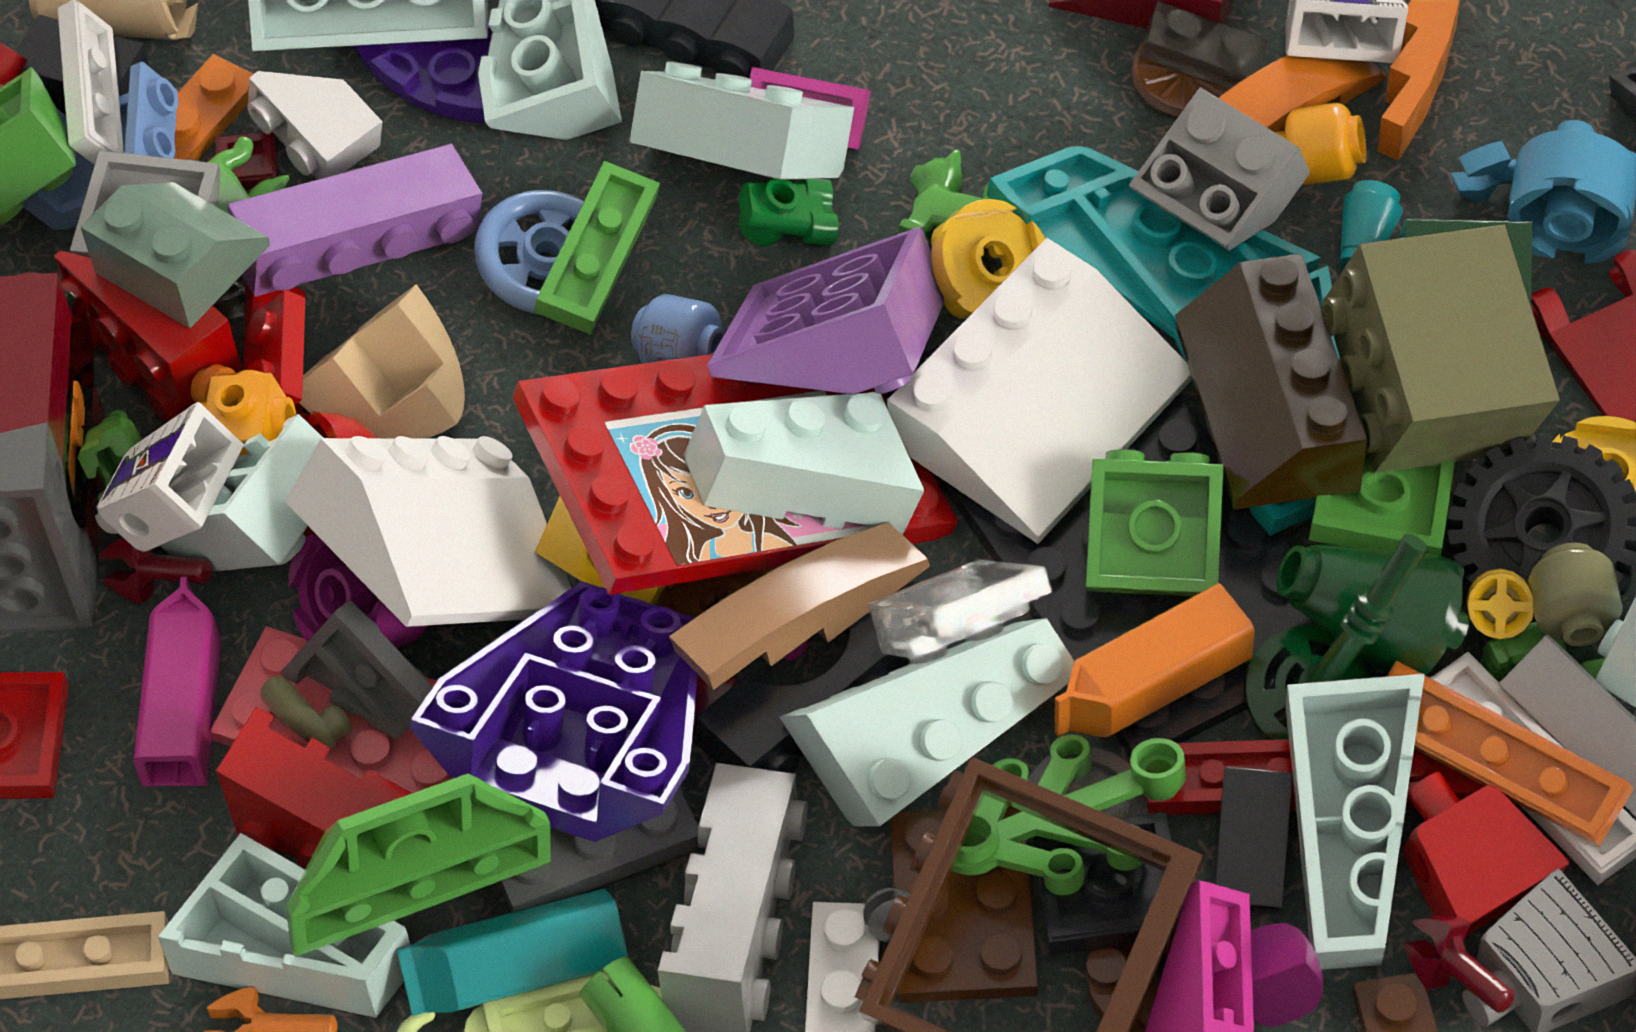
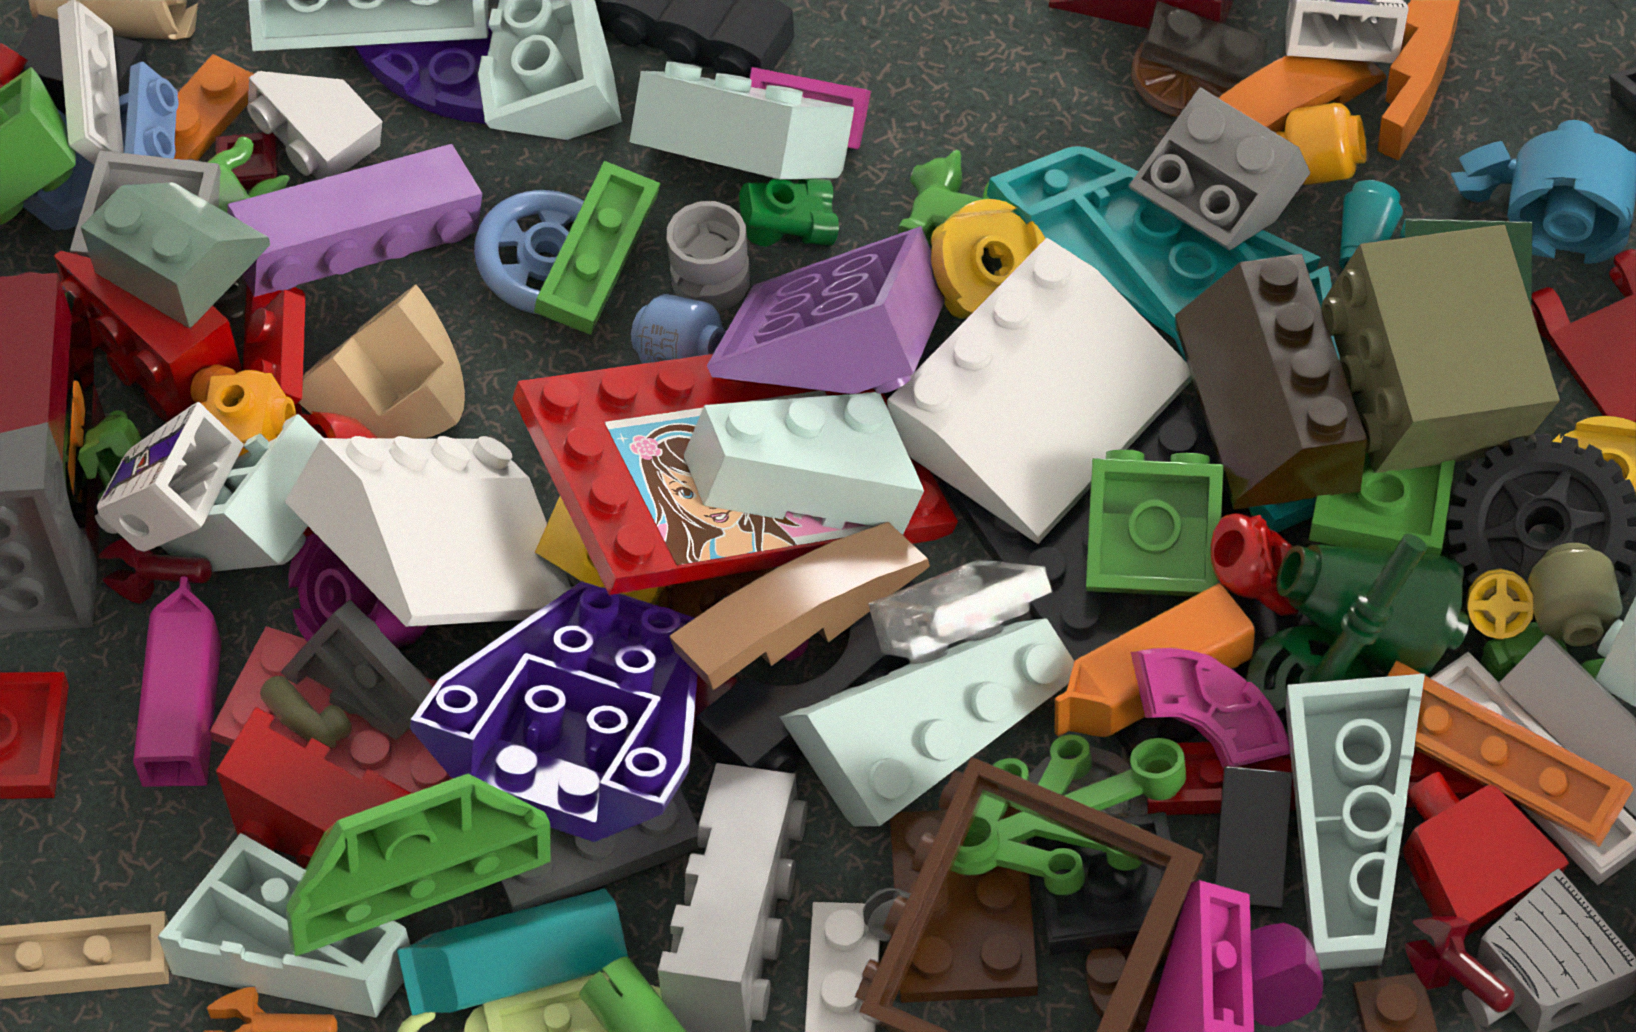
none -> light grey wheel [667,201,750,312]
none -> dark pink tile [1131,648,1290,768]
none -> red piece [1210,513,1299,616]

